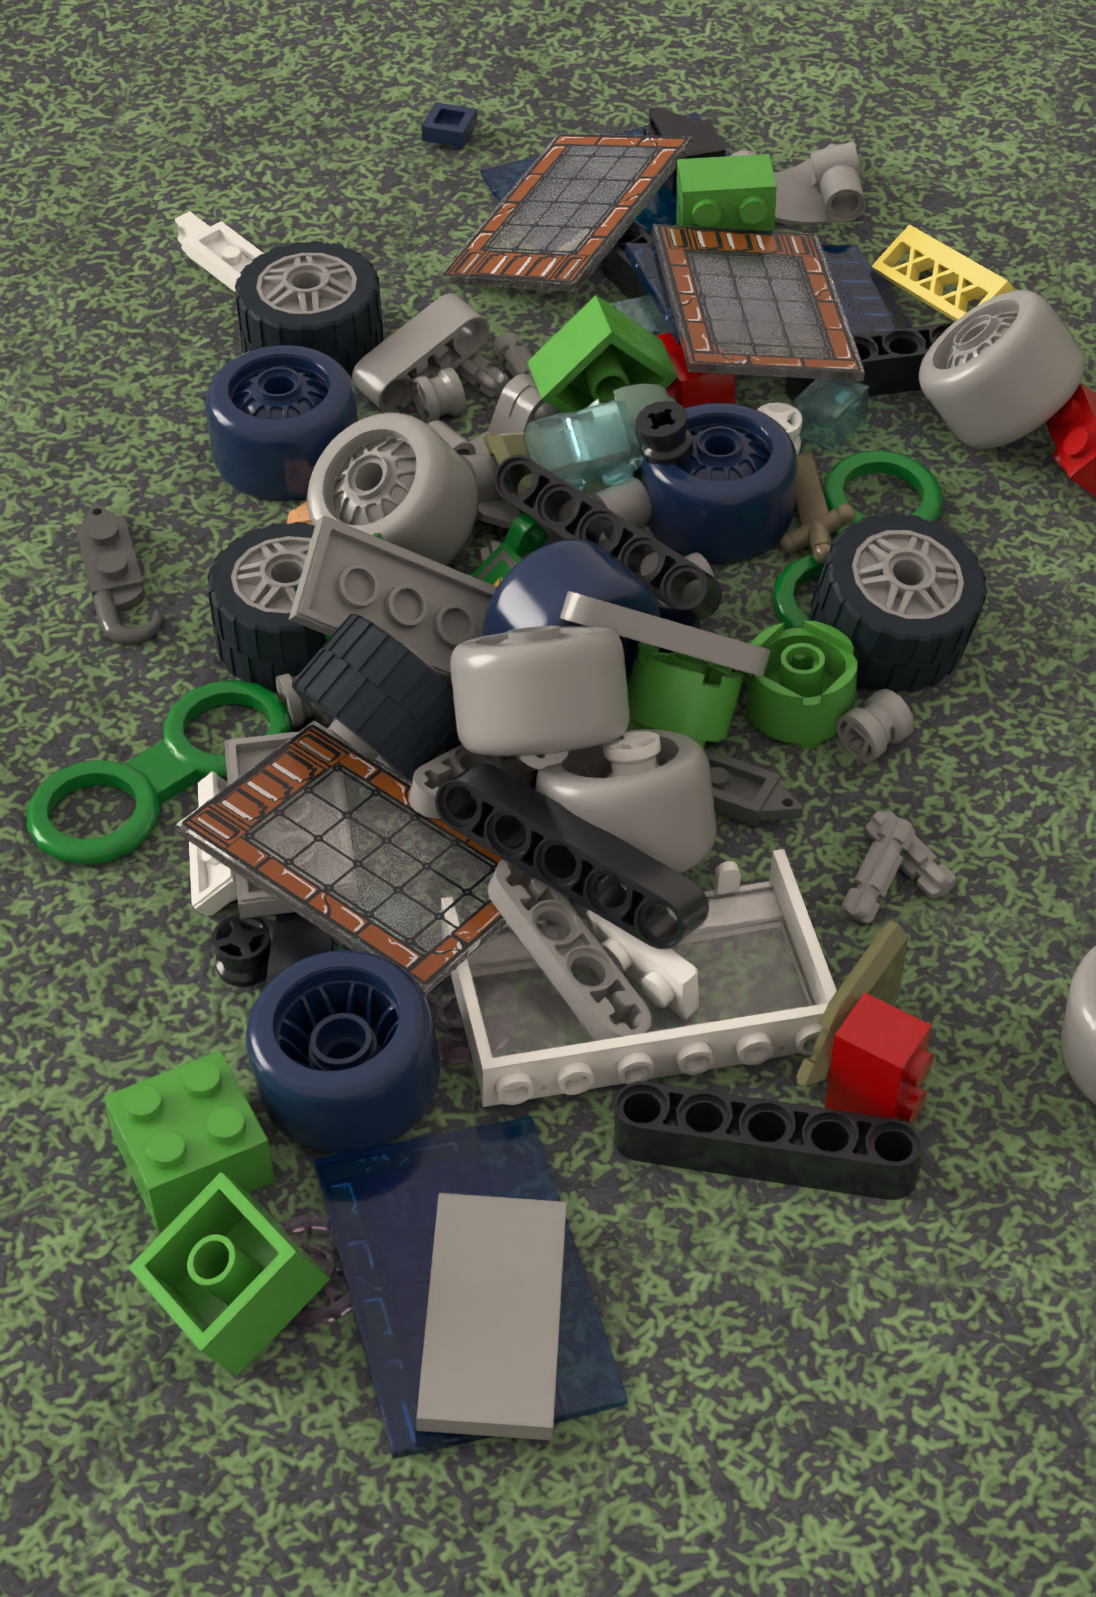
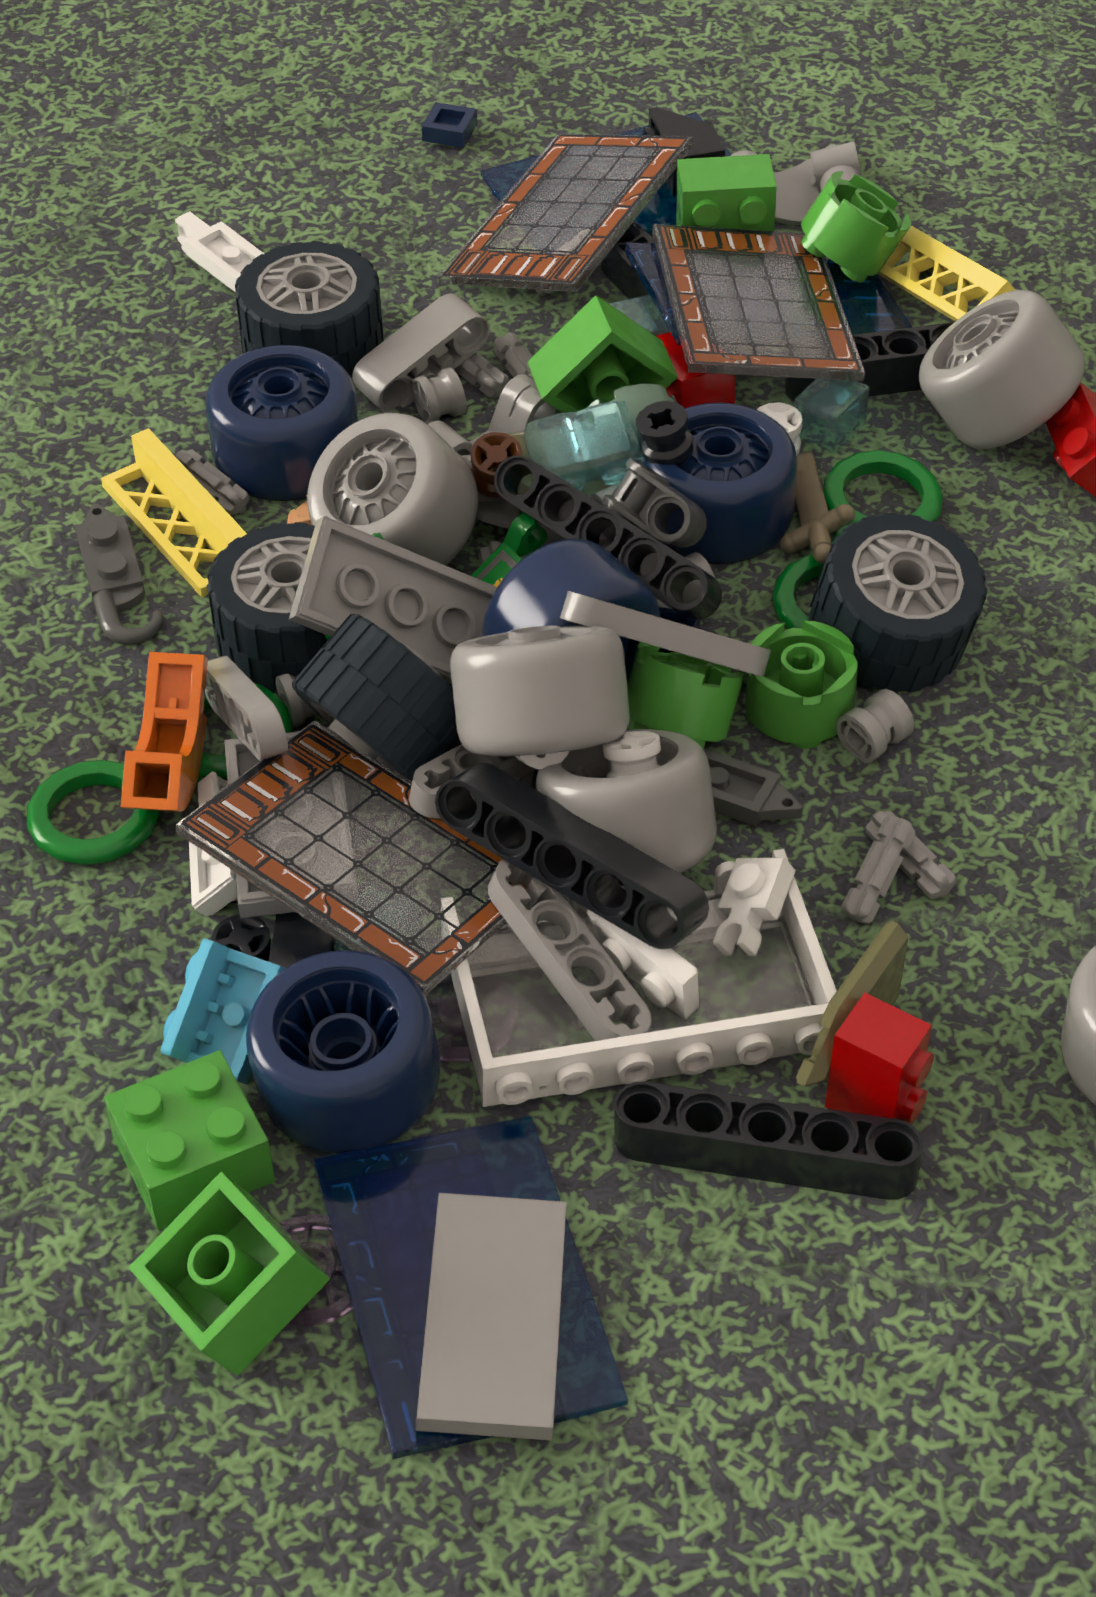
none -> light yellow fence [101,428,247,597]
none -> orange arch [120,652,208,812]
none -> medium azure bracket [161,938,286,1085]
none -> light grey axle [175,449,250,516]
none -> light grey beam [205,655,288,761]
none -> reddish brown wheel [471,432,522,498]
none -> dark grey piece [601,457,707,547]
none -> white plate [713,858,796,956]
none -> bright green brick [801,171,911,283]

